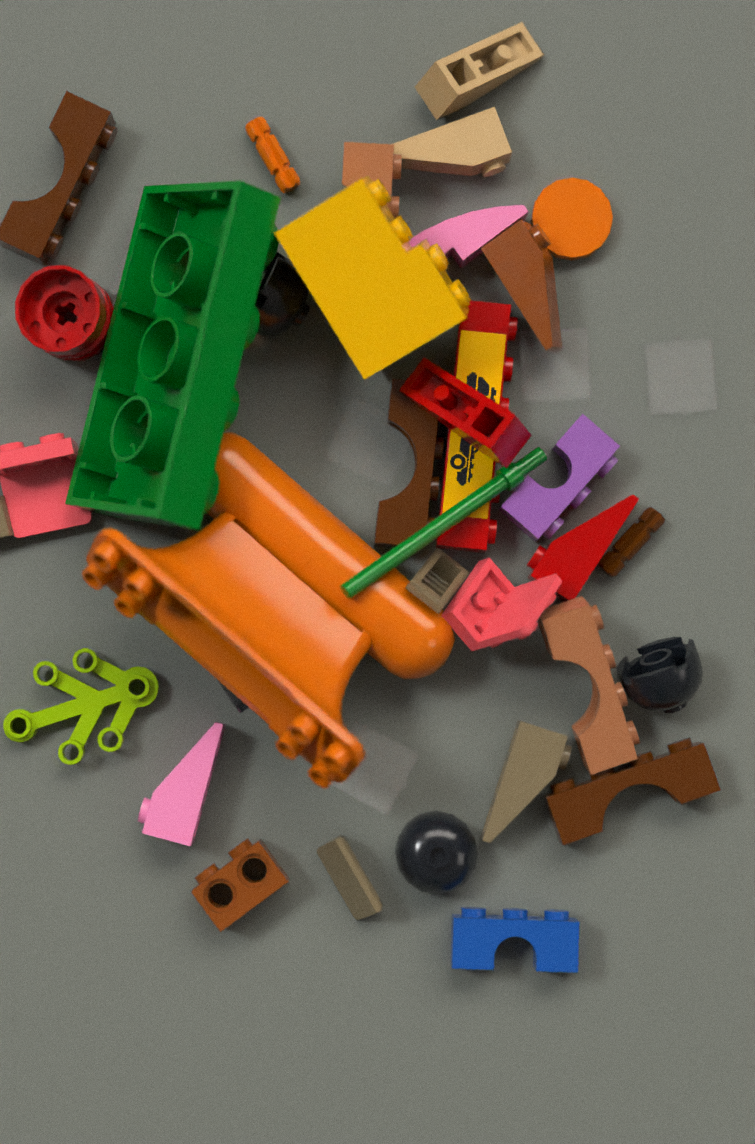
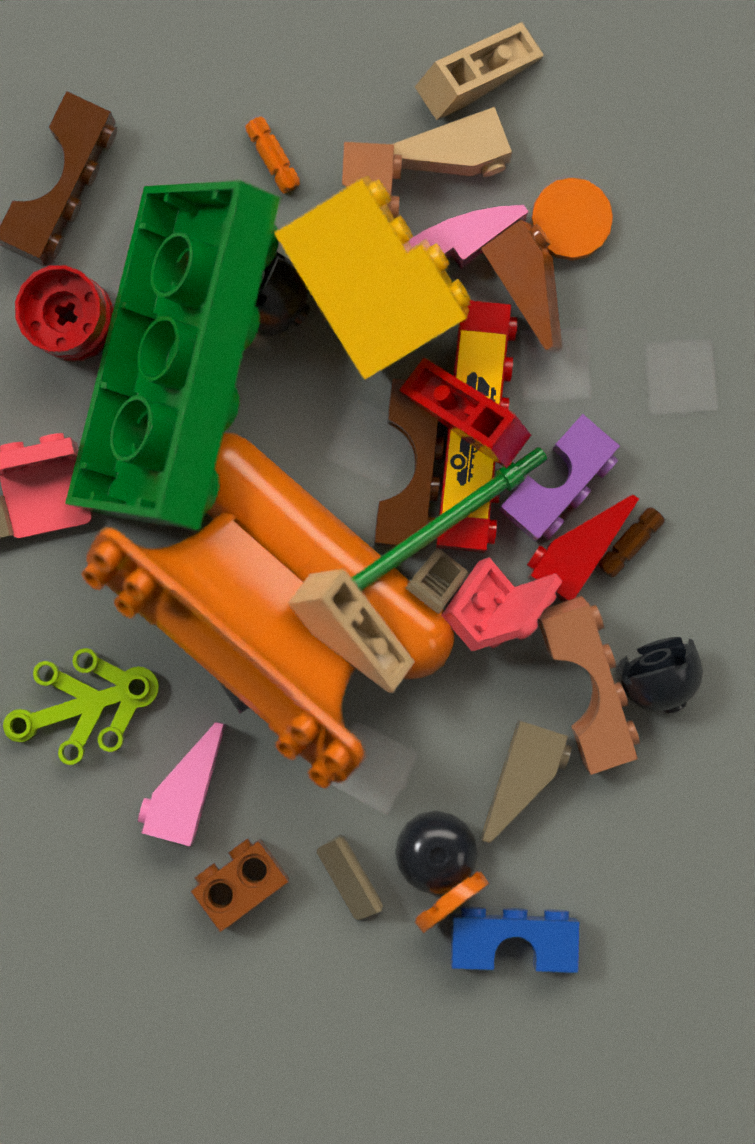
reddish brown arch [543,737,721,845] -> none
none -> tan slope [288,569,415,692]
none -> orange tile [415,871,490,934]

